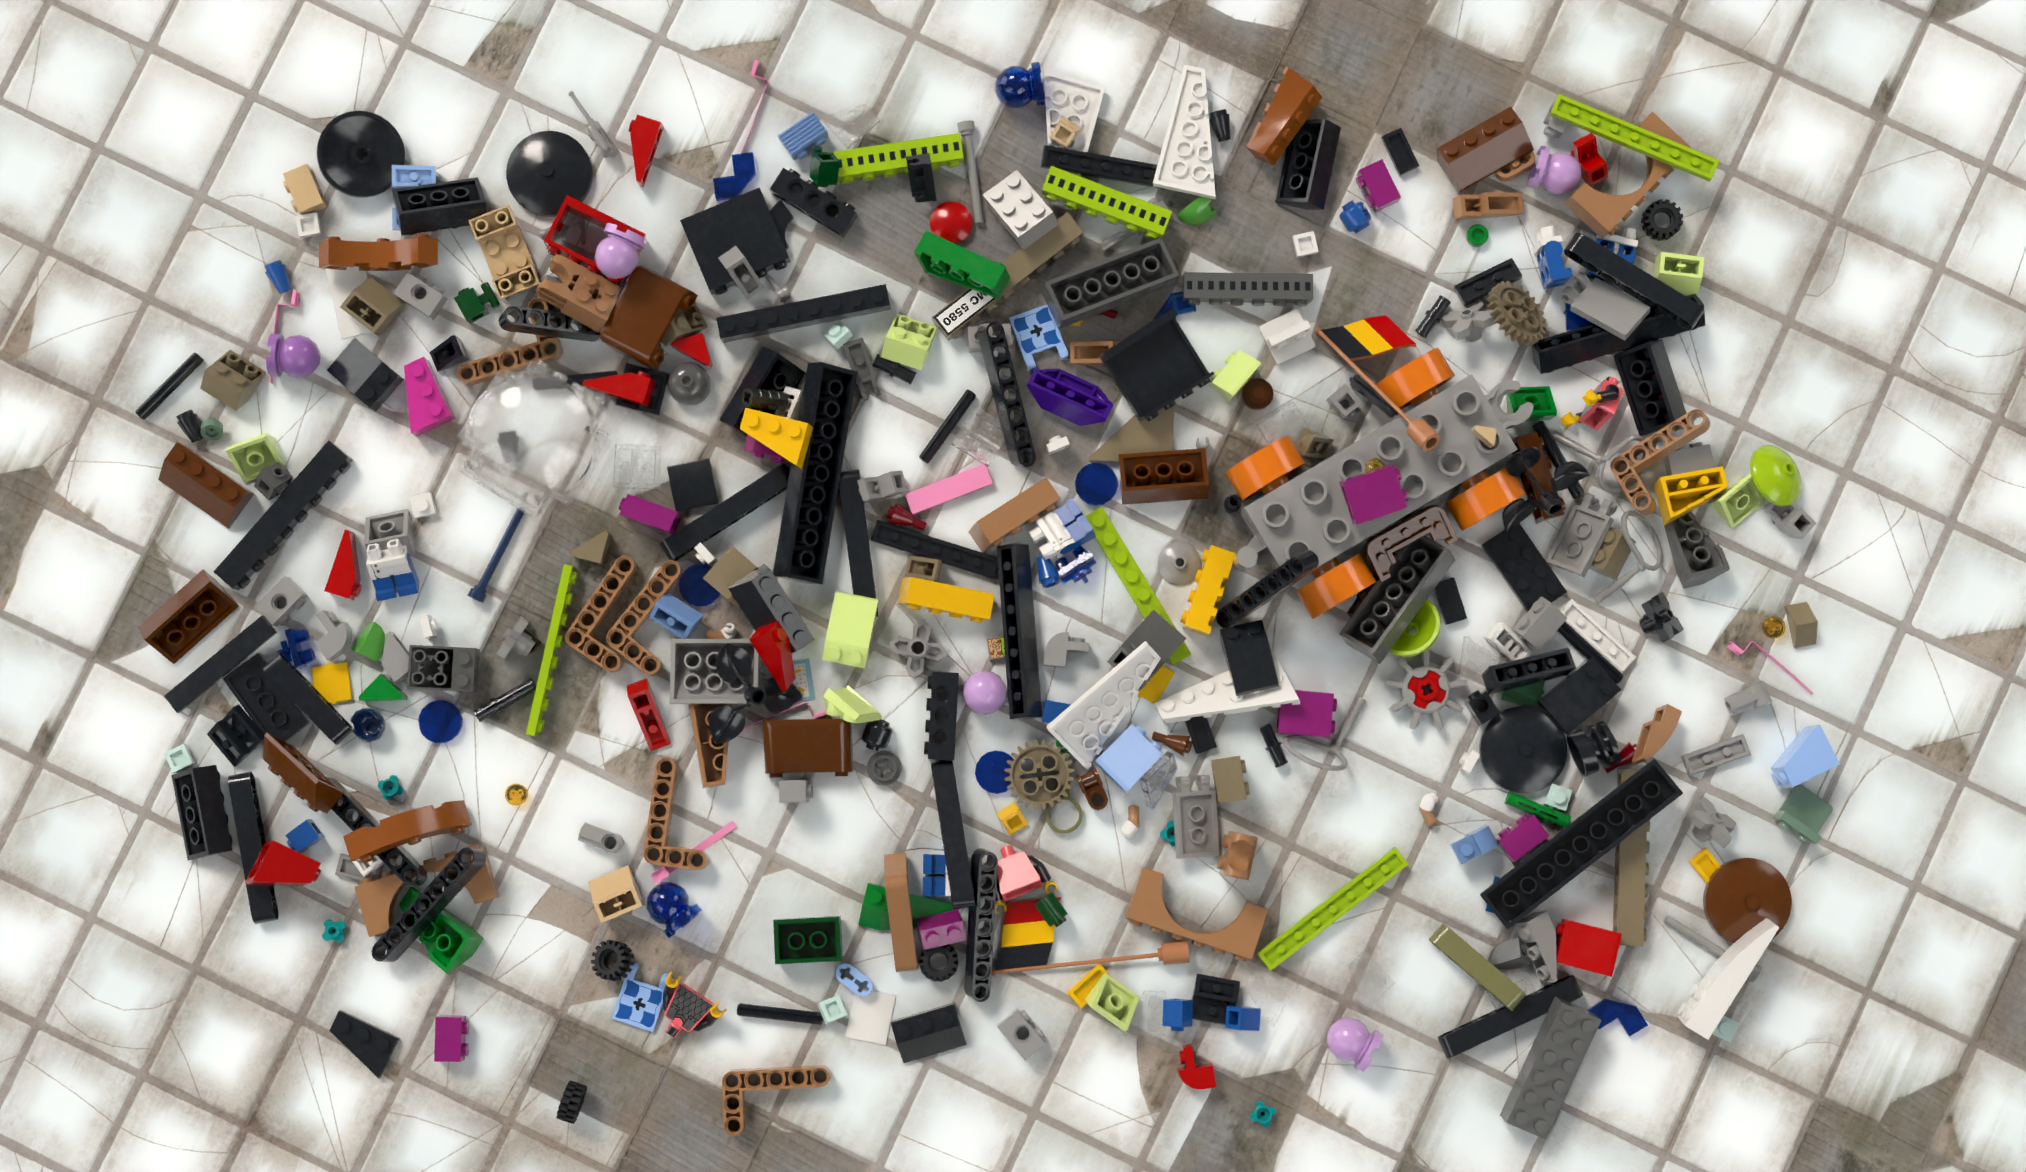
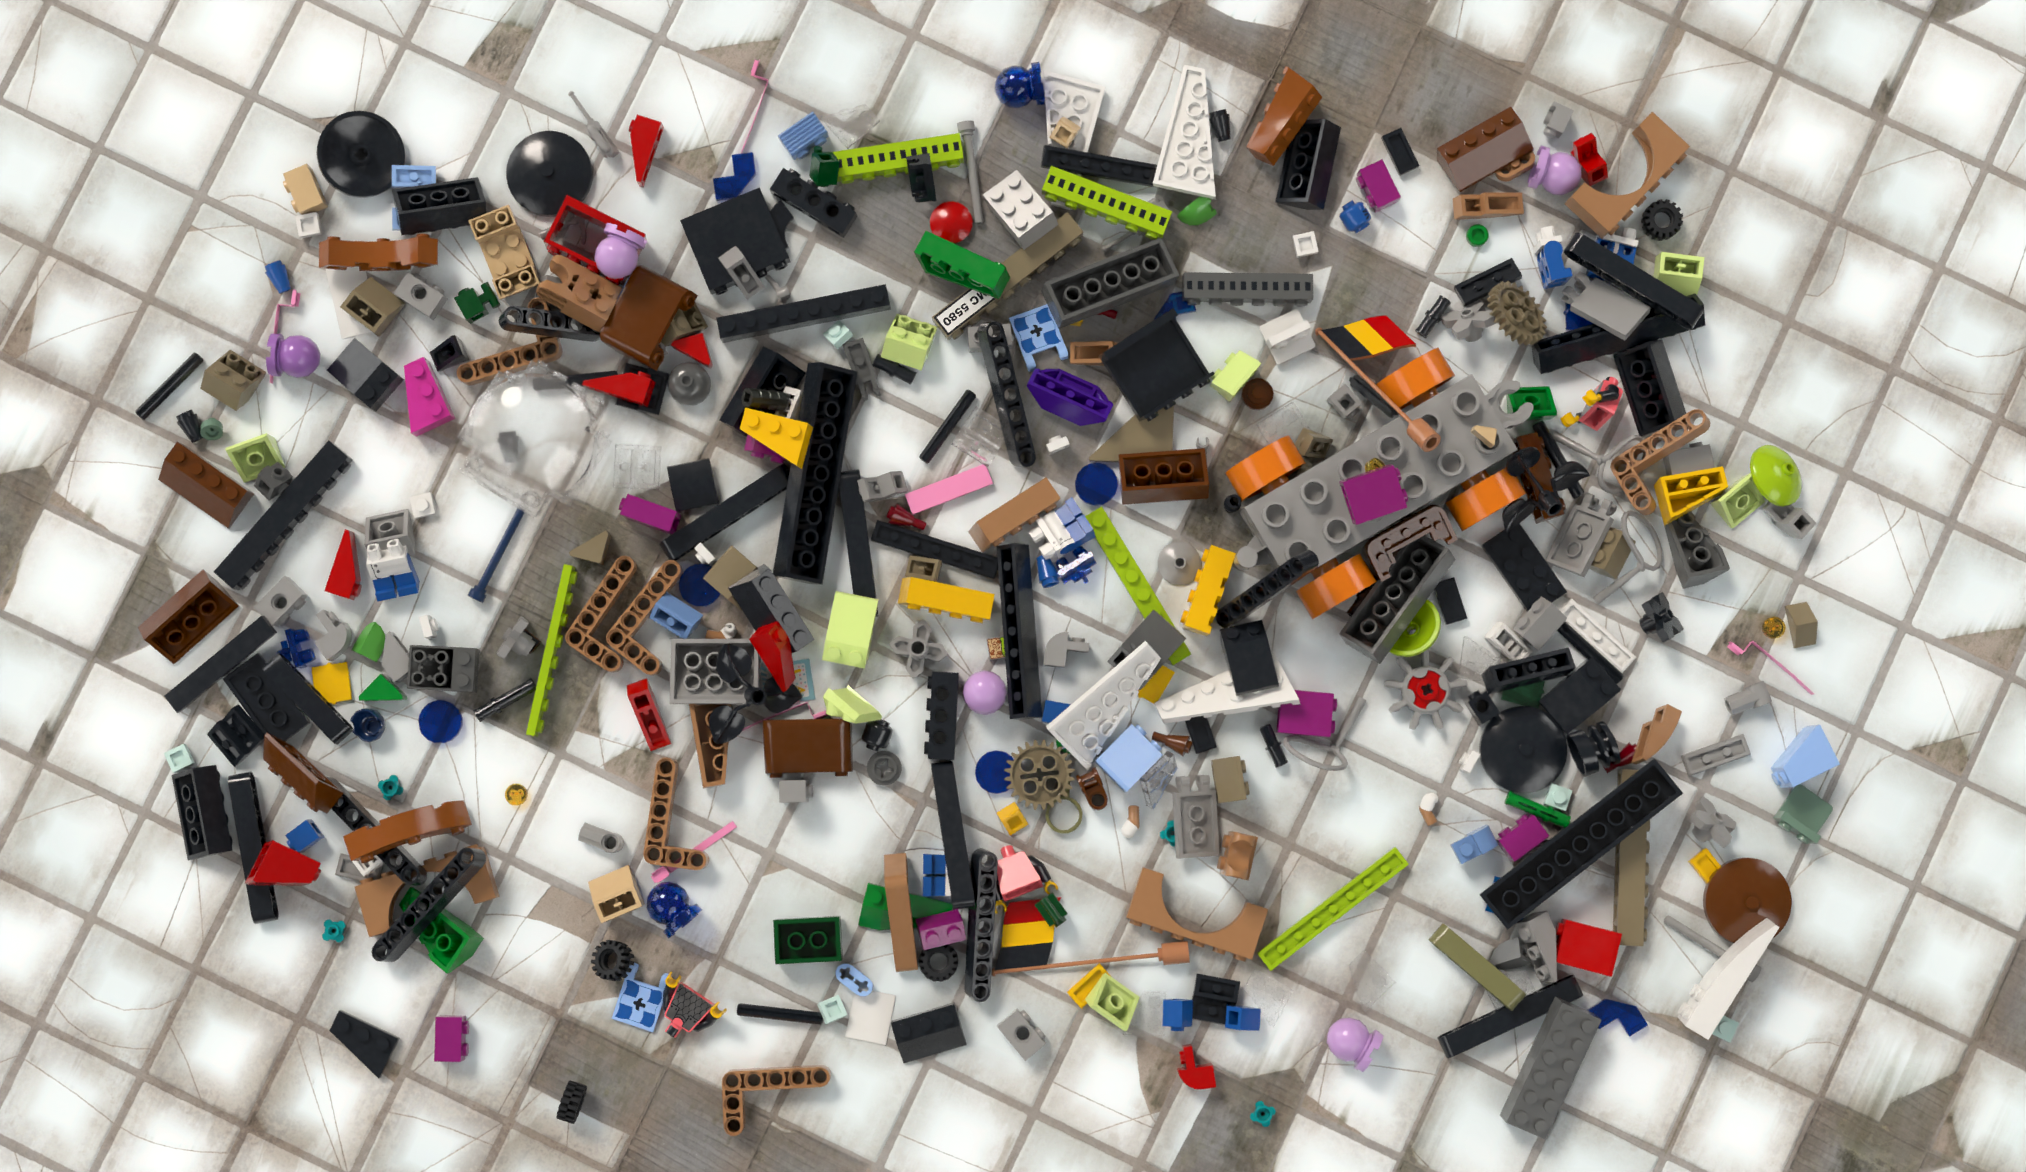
lime plate [1549,94,1720,182] -> none

